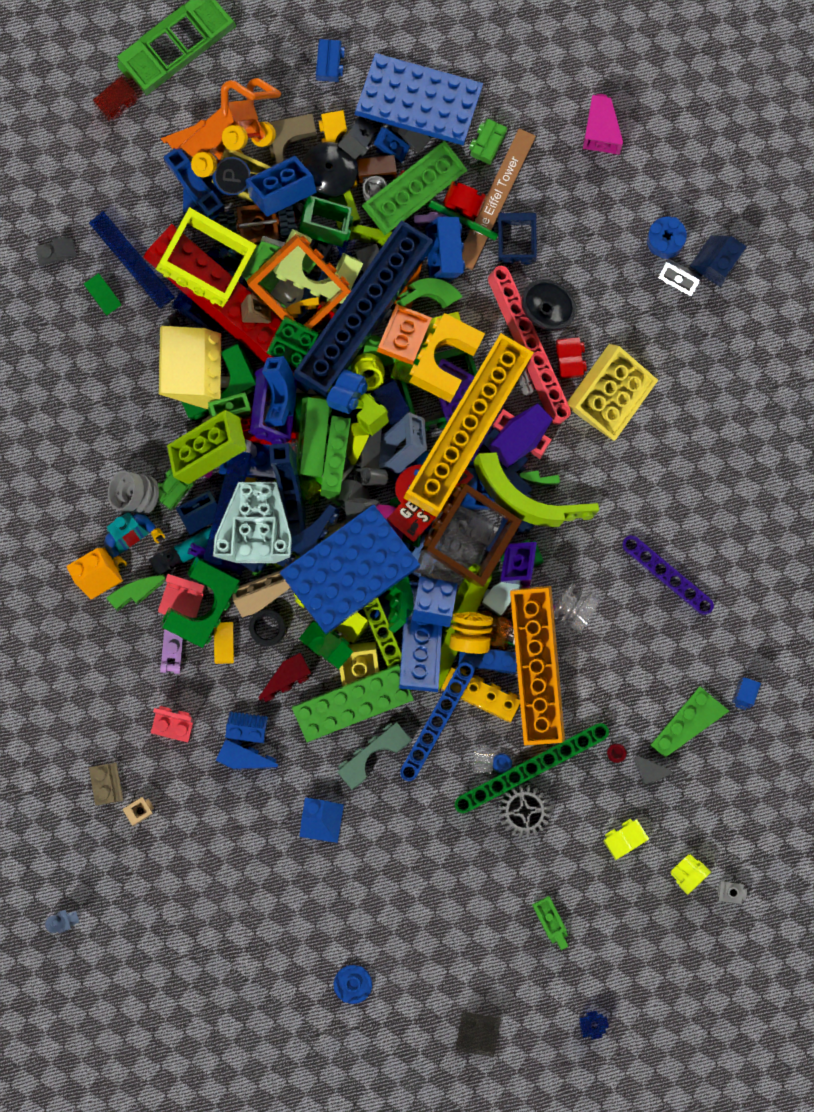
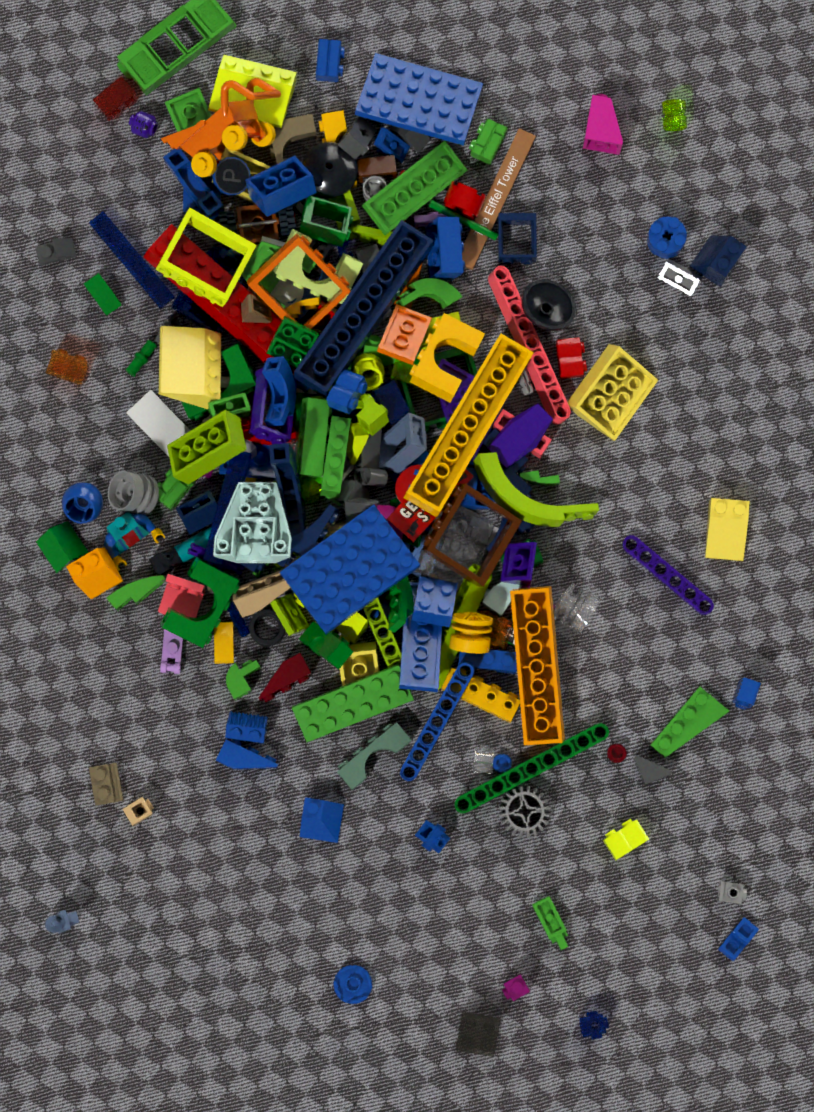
coral bracket [151,706,194,743] -> none
neon yellow piece [671,854,711,895] -> none
none -> green slope [36,521,89,573]
none -> clear orange bracket [46,348,90,386]
none -> blue wheel [62,482,103,524]
none -> green pin [125,340,157,377]
none -> white sticker [127,390,191,457]
none -> dark purple head [129,111,158,139]
none -> bright green plate [165,88,211,132]
none -> neon yellow slope [208,55,297,128]
none -> bright green brick [226,659,261,701]
none -> clear blue axle [227,601,250,637]
none -> lime plate [270,594,309,636]
none -> blue brick [415,820,450,853]
none -> magenta brick [502,974,530,1001]
none -> clear neon green wheel [662,99,687,131]
none -> light yellow slope [705,498,750,561]
none -> blue slope [718,917,759,961]

